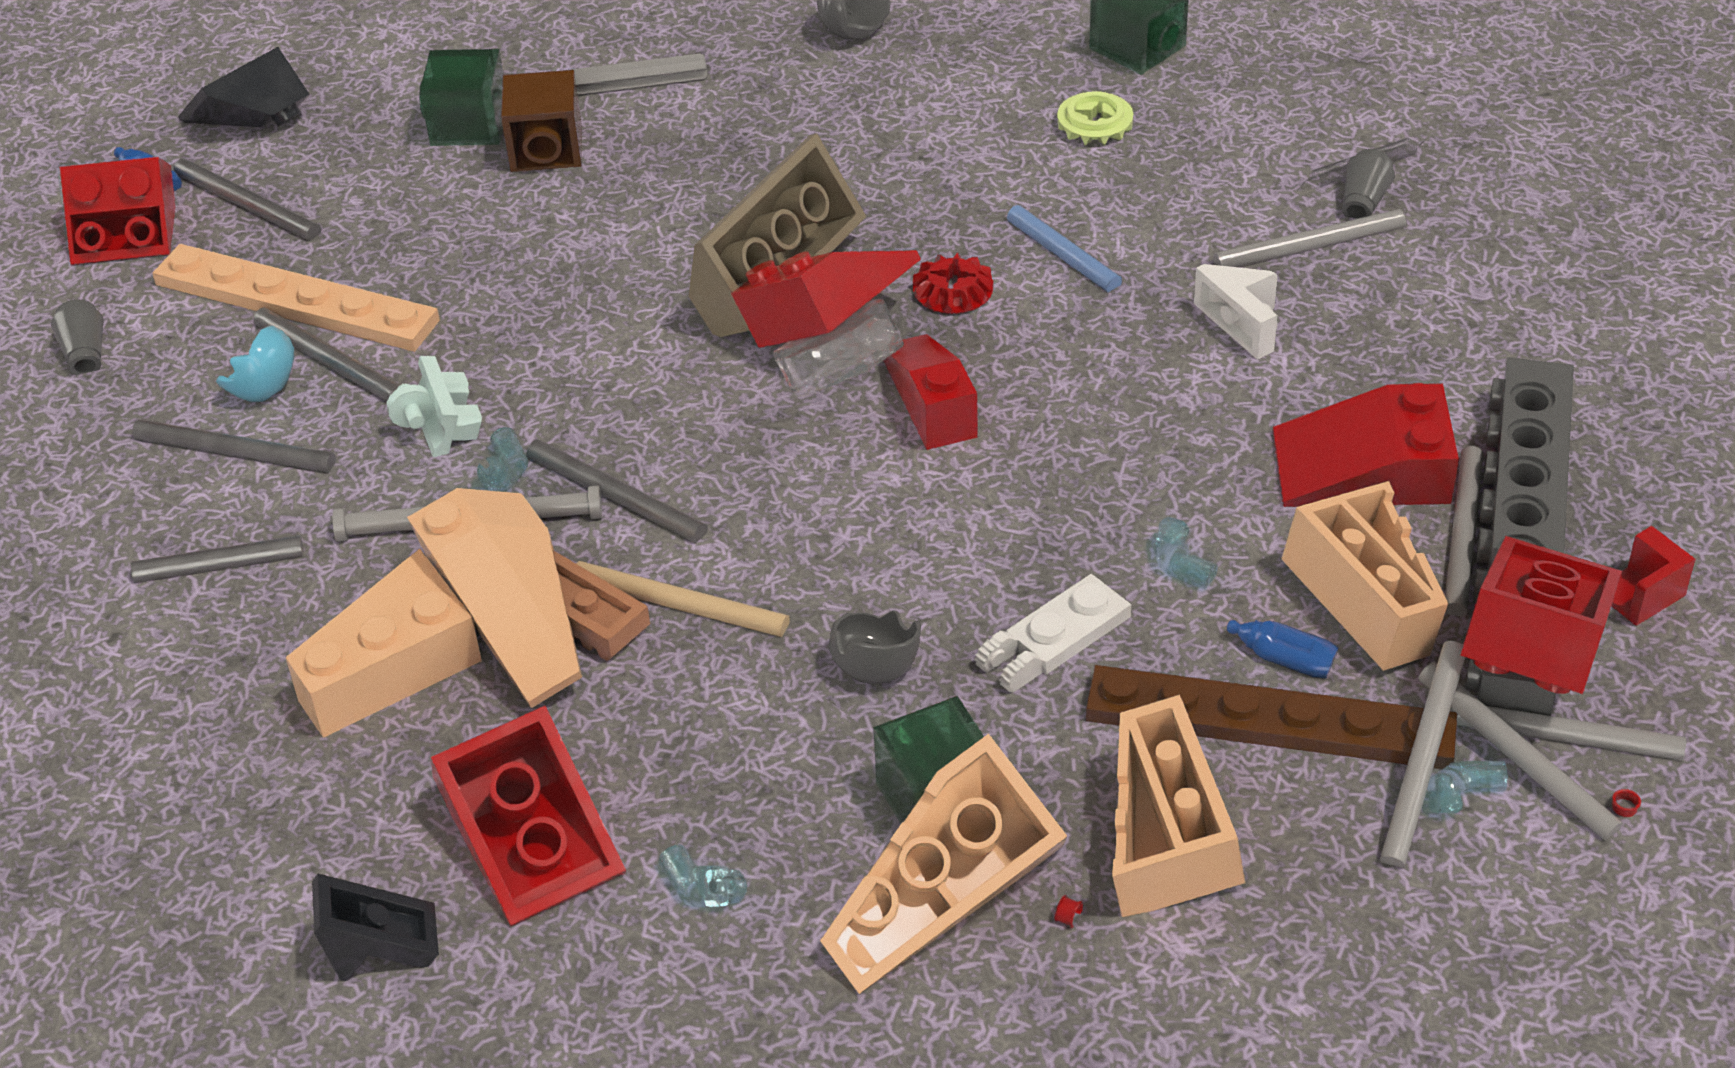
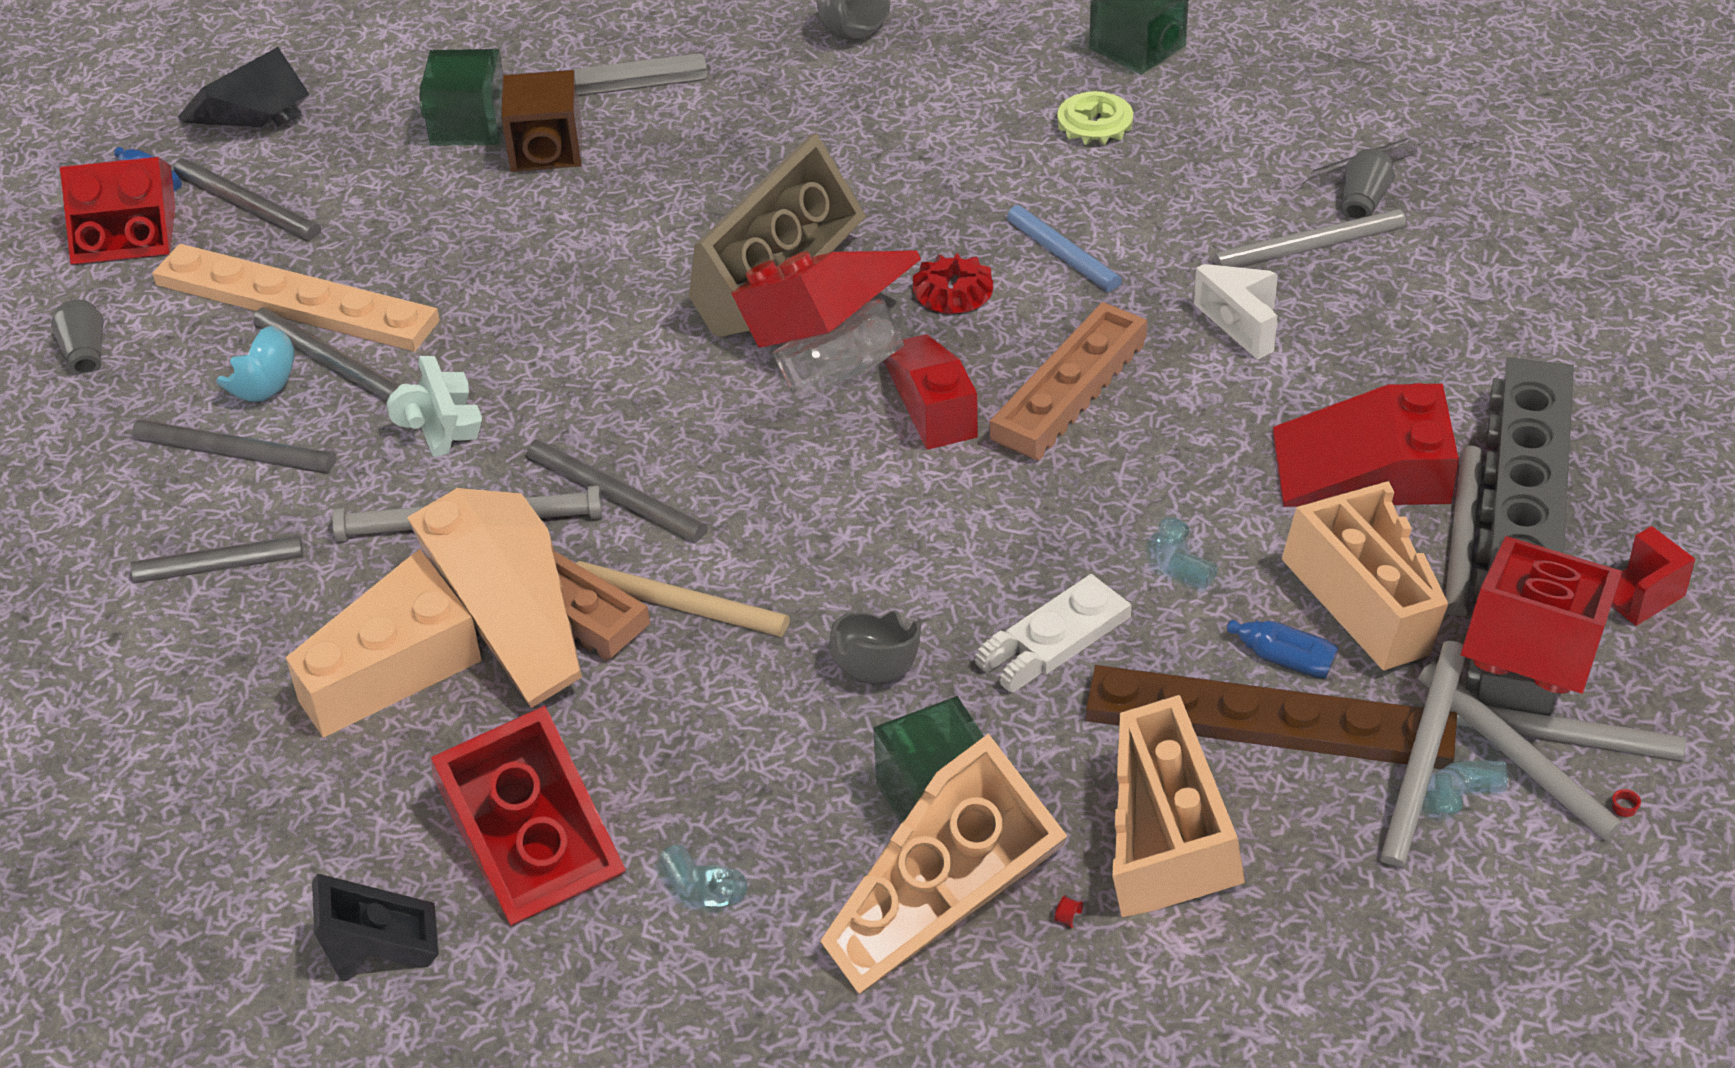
clear light blue arm [476,427,528,492] -> none
none -> nougat gear [990,302,1147,461]

